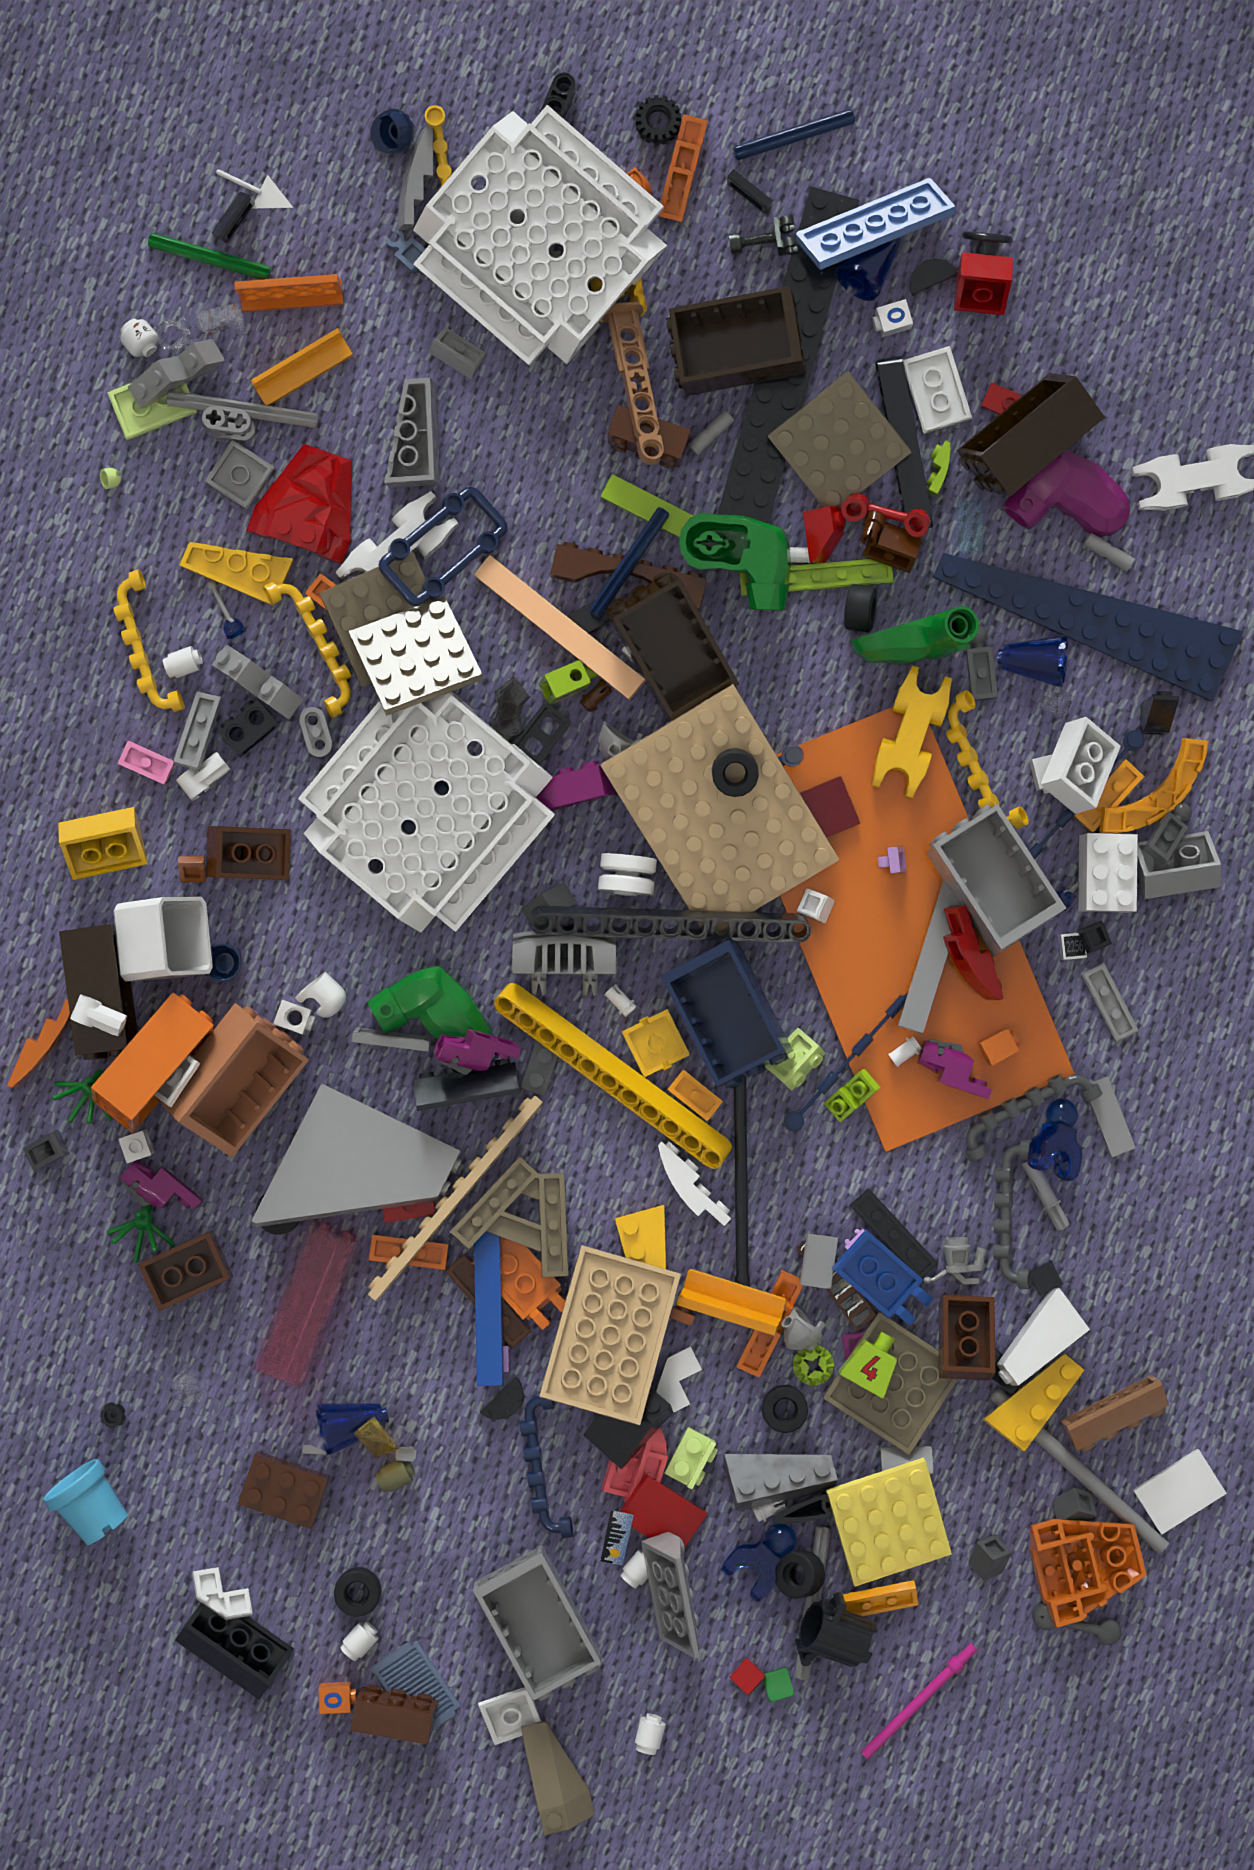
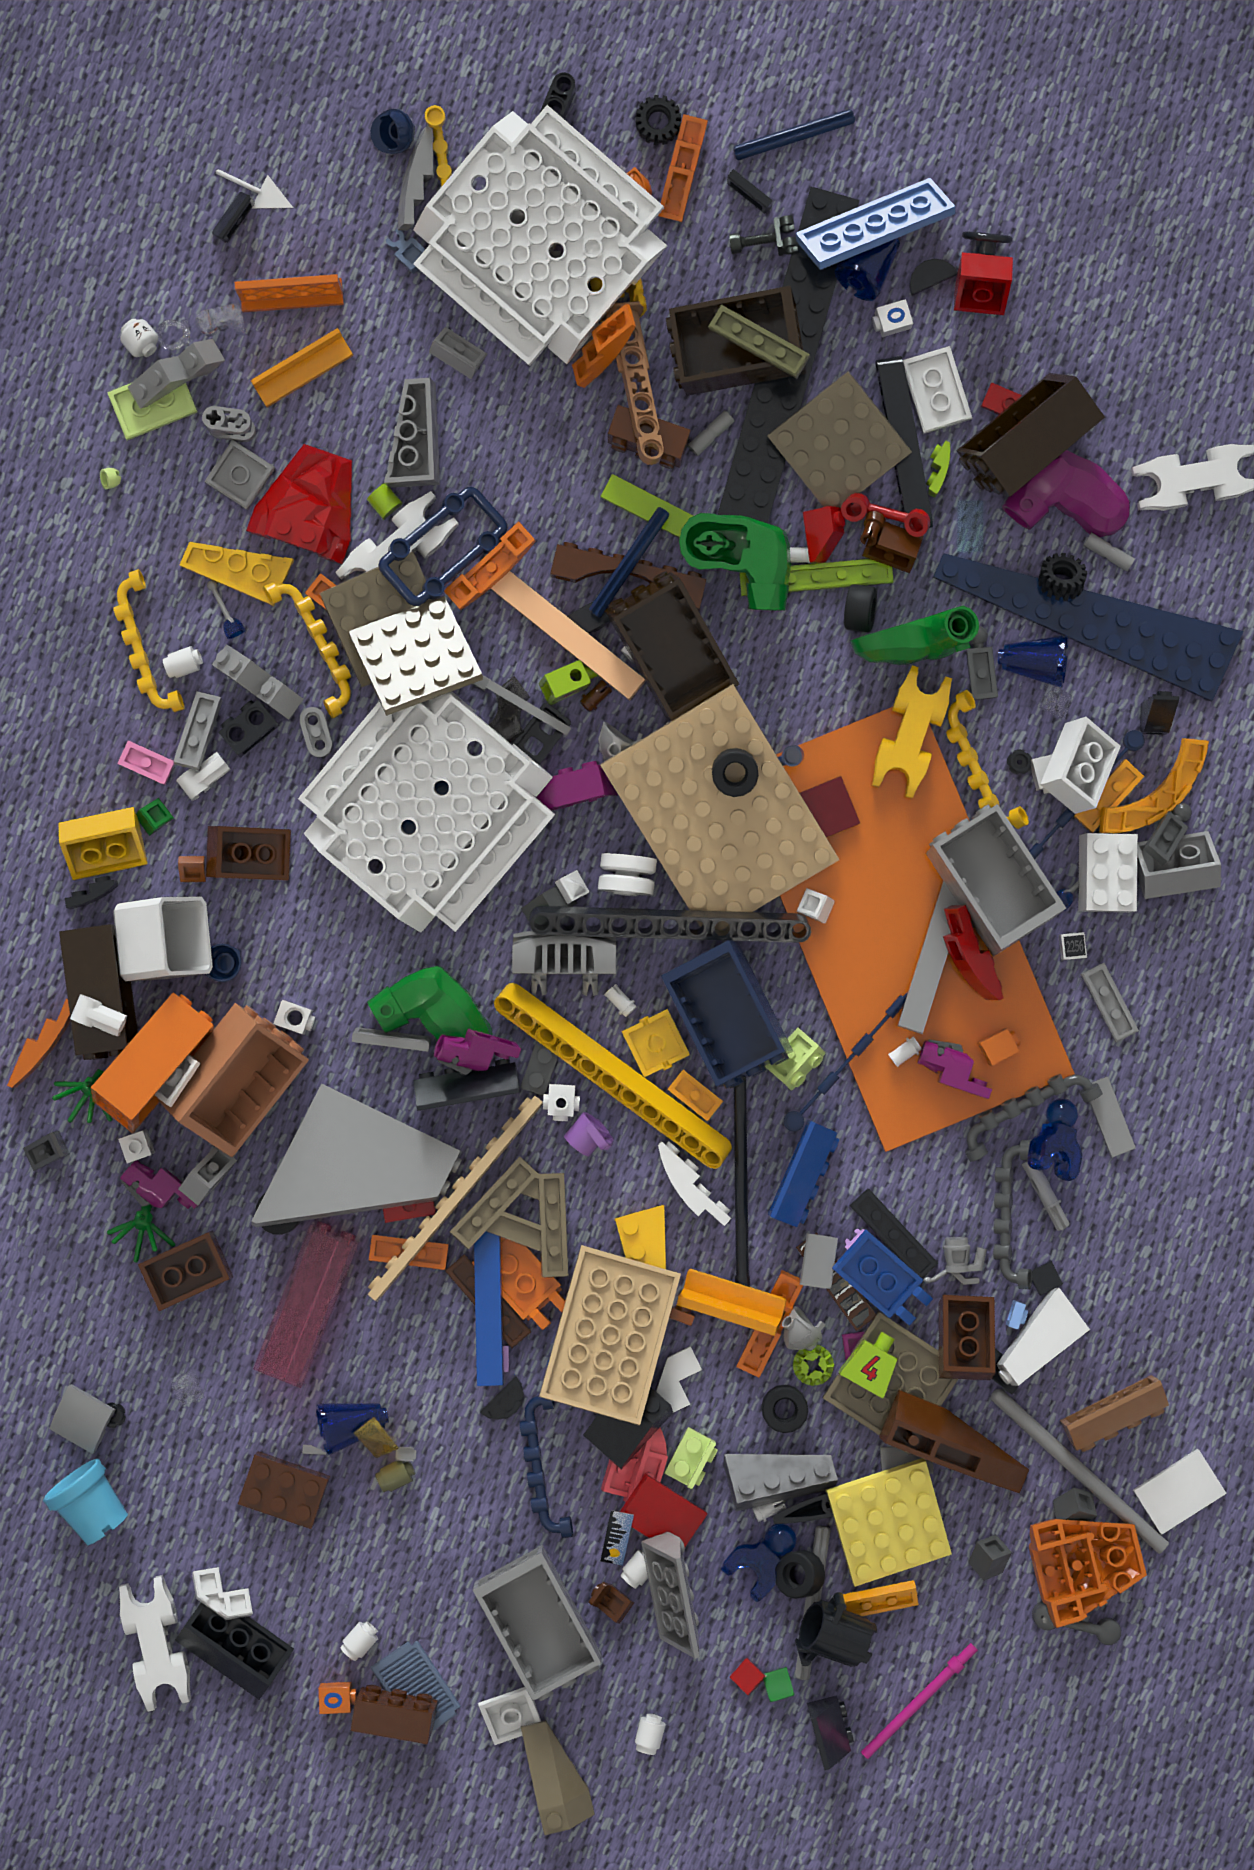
green axle [148,233,271,280] -> none
light grey axle [166,391,318,428] -> none
white helmet [295,972,346,1018] -> none
black tyre [334,1567,382,1617] -> none
lime slope [824,1068,881,1123] -> none
lavender tile [877,846,907,874] -> none
yellow wing [982,1354,1084,1452] -> none
black tile [1078,920,1112,954] -> none
none -> light grey slope [49,1384,116,1454]
none -> black slope [65,876,118,909]
none -> white piece [119,1575,191,1712]
none -> green slope [136,798,174,836]
none -> light grey brick [178,1147,237,1205]
none -> lime brick [367,483,403,520]
none -> orange slope [444,521,536,610]
none -> light grey piece [473,675,571,736]
none -> white brick [543,1084,580,1121]
none -> white tile [555,870,589,904]
none -> medium lavender piece [564,1112,614,1157]
none -> orange slope [572,304,636,388]
none -> reddish brown bracket [588,1582,635,1624]
none -> olive tile [708,305,810,378]
none -> blue slope [768,1120,839,1227]
none -> black slope [807,1695,854,1771]
none -> reddish brown wedge [879,1390,1029,1493]
none -> light blue plate [1006,1300,1028,1329]
none -> black plate [1007,749,1032,774]
none -> black tyre [1038,553,1087,601]

